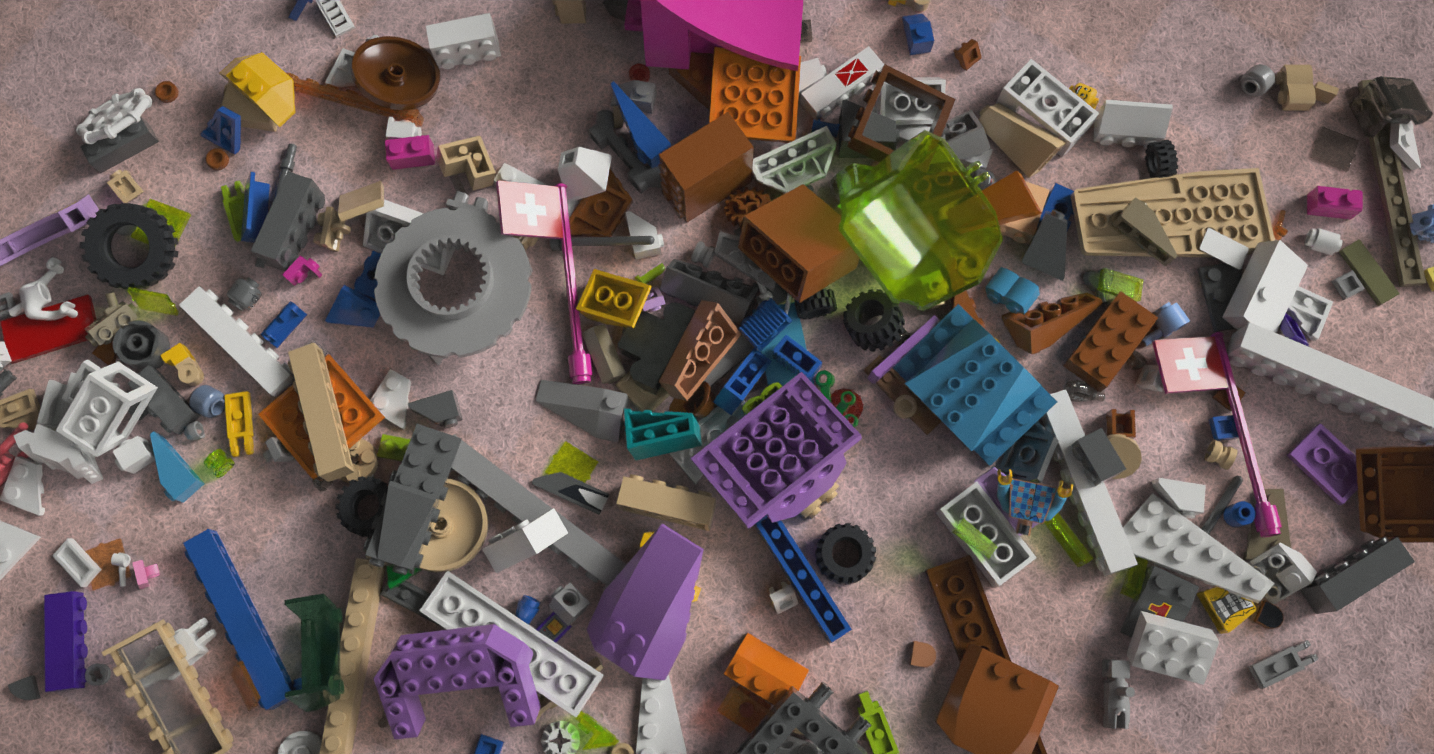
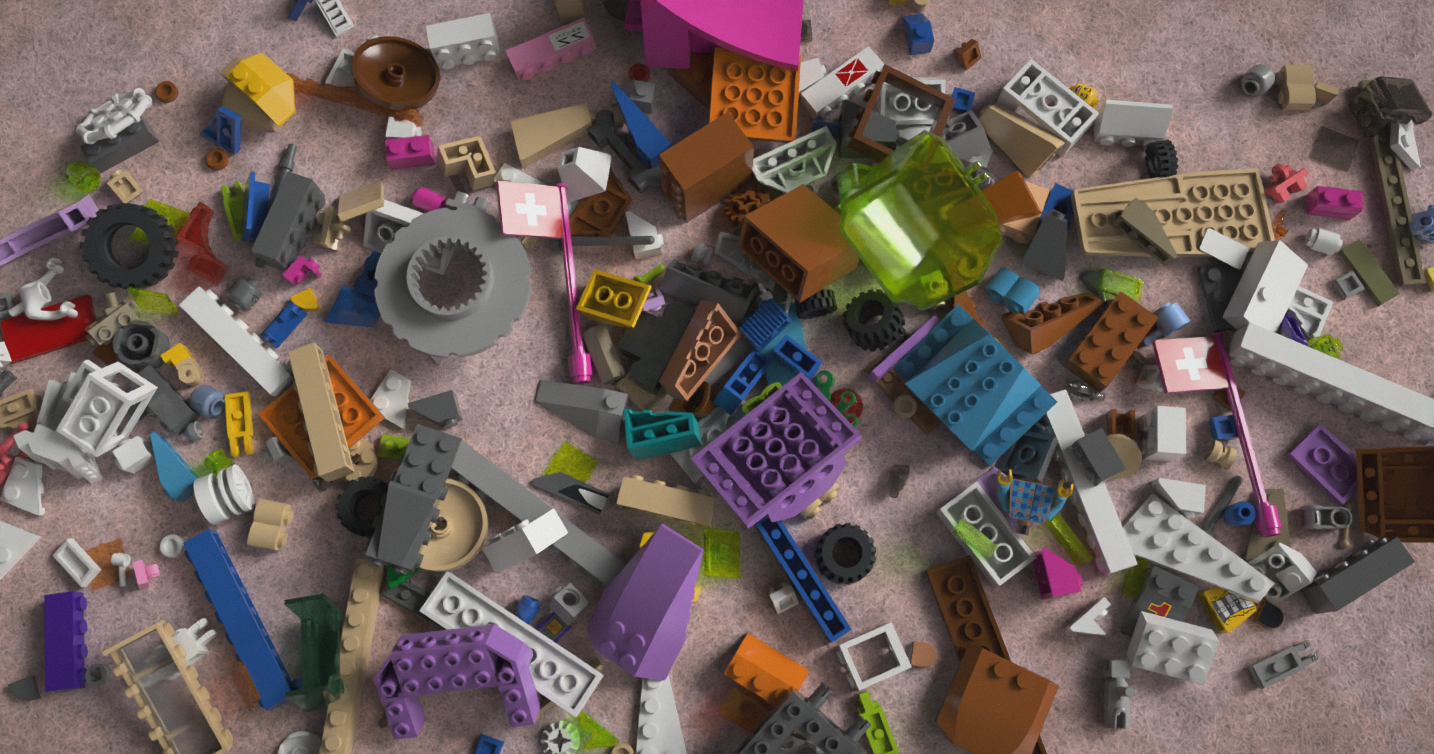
none -> clear neon green head [65,161,101,193]
none -> white tile [160,534,185,558]
none -> clear red arch [176,202,229,287]
none -> white wheel [193,464,255,525]
none -> tan brick [247,499,294,551]
none -> yellow tile [290,288,321,311]
none -> dark pink brick [411,187,446,212]
none -> bright pink brick [505,18,596,81]
none -> tan slope [510,103,596,168]
none -> clear neon green slope [704,528,741,579]
none -> white window [836,622,912,691]
none -> clear smoke piece [887,465,910,498]
none -> blue plate [951,87,975,114]
none -> dark pink slope [1032,548,1083,600]
none -> white slope [1064,597,1111,636]
none -> white brick [1139,406,1186,462]
none -> coral hips [1264,164,1309,203]
none -> light grey piece [1300,505,1352,531]
none -> clear neon green head [1307,333,1343,359]
none -> tan hinge [1339,501,1355,549]

